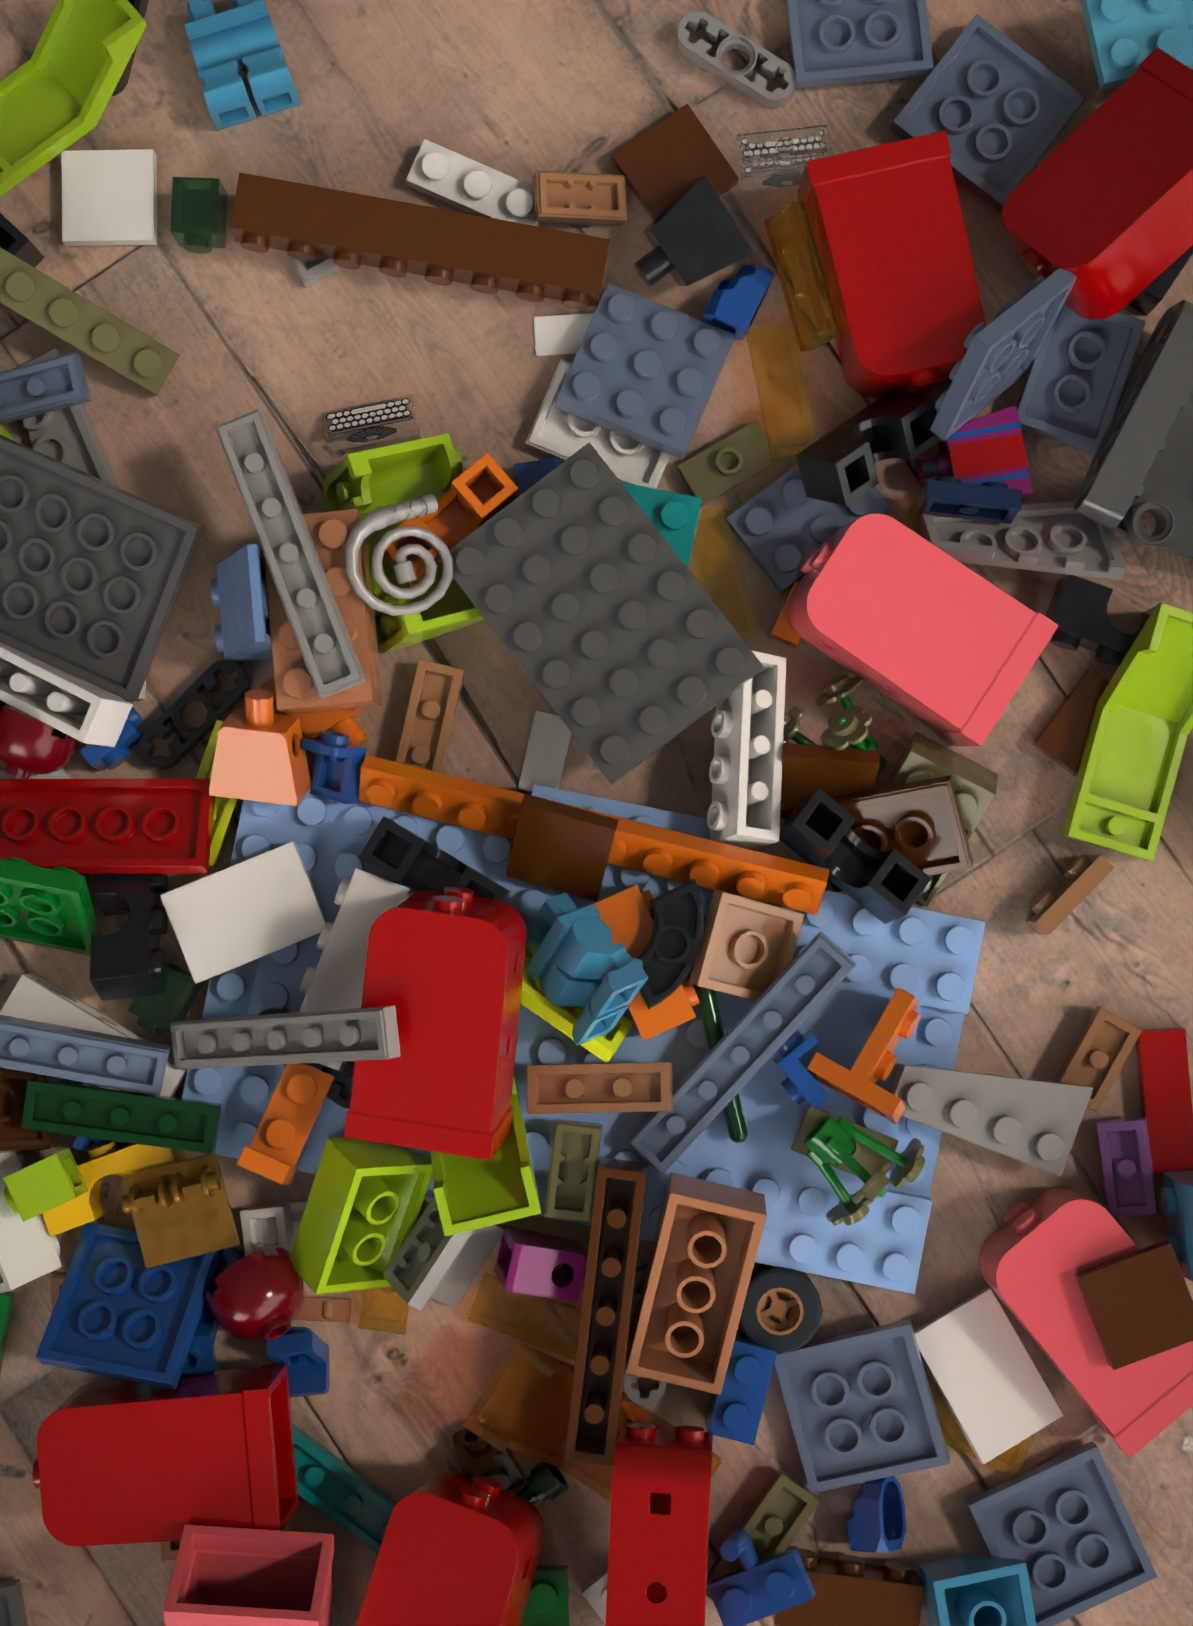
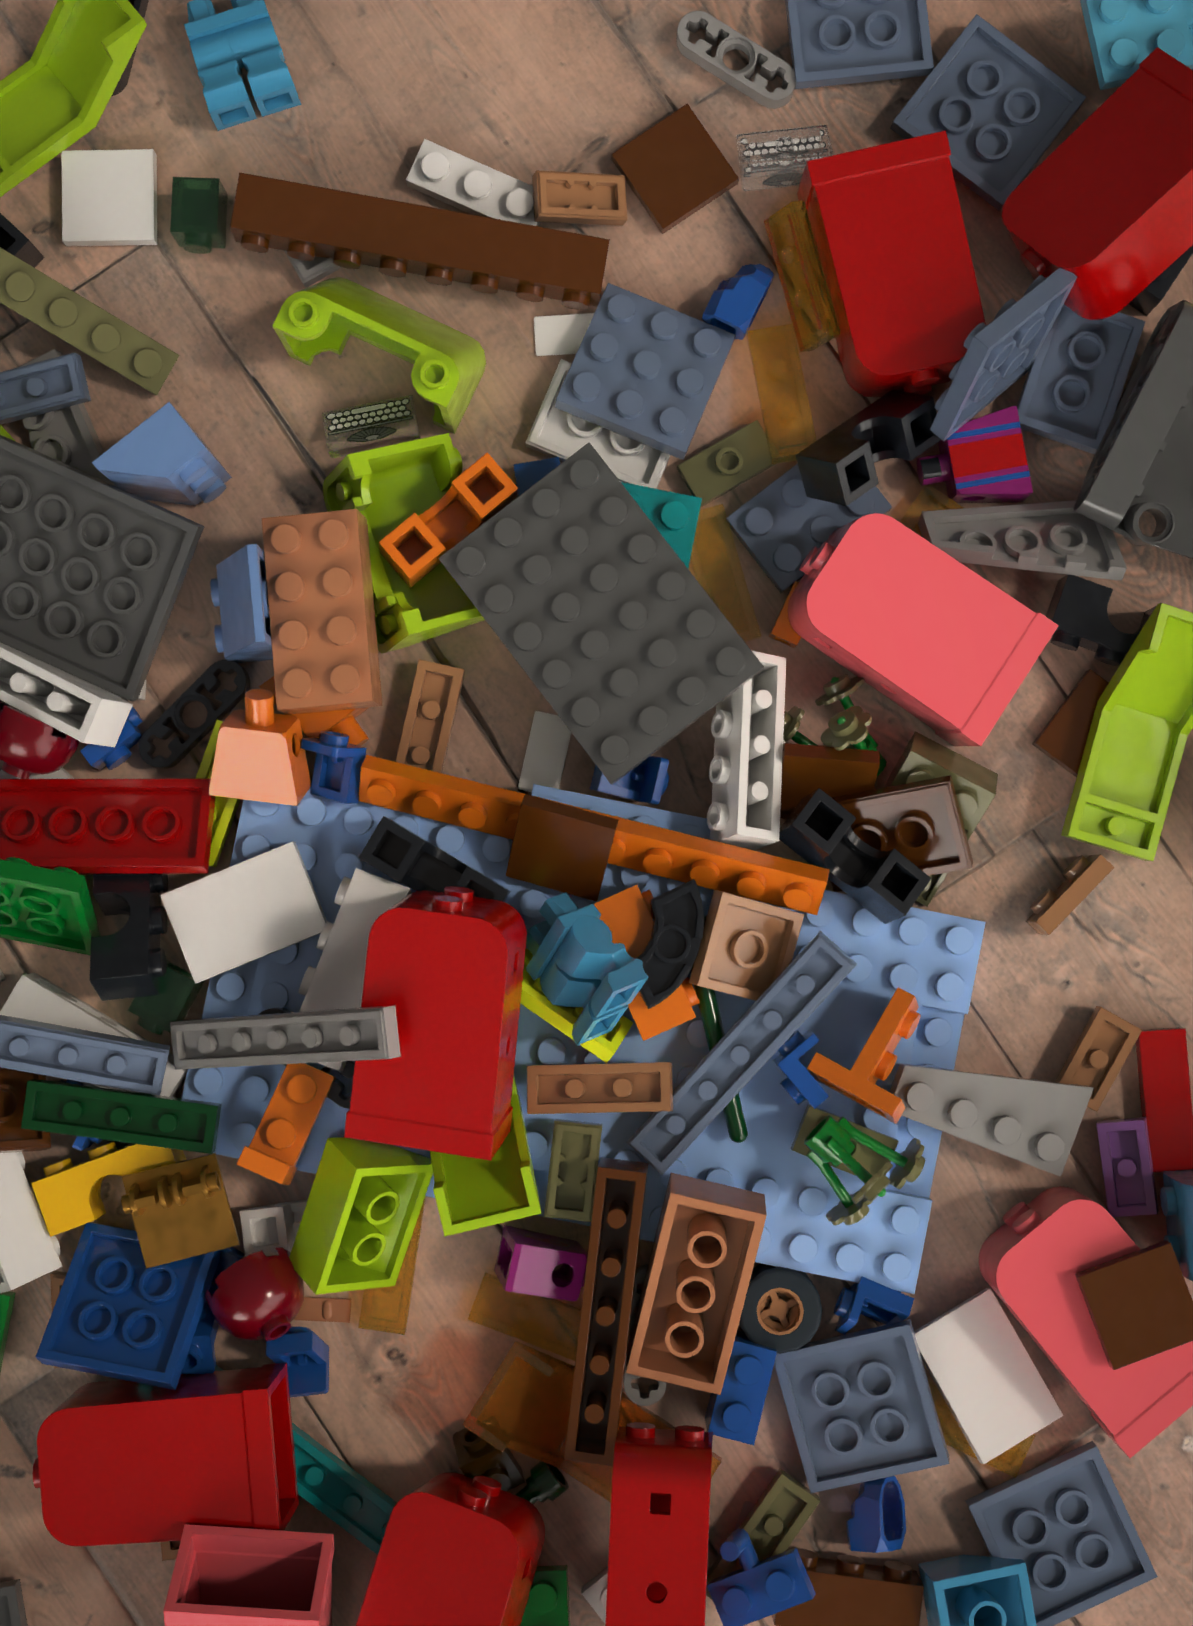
lime brick [3,1147,88,1222] -> none
light grey tile [215,409,367,699] -> none
light grey piece [345,494,453,616] -> none
light grey bracket [383,1195,504,1311] -> none
black torso [634,176,754,287] -> none
dark blue plate [918,476,1023,524] -> none
none -> medium blue slope [92,402,232,506]
none -> lime windscreen [272,277,486,434]
none -> blue bracket [590,756,669,805]
none -> blue bracket [834,1276,914,1335]

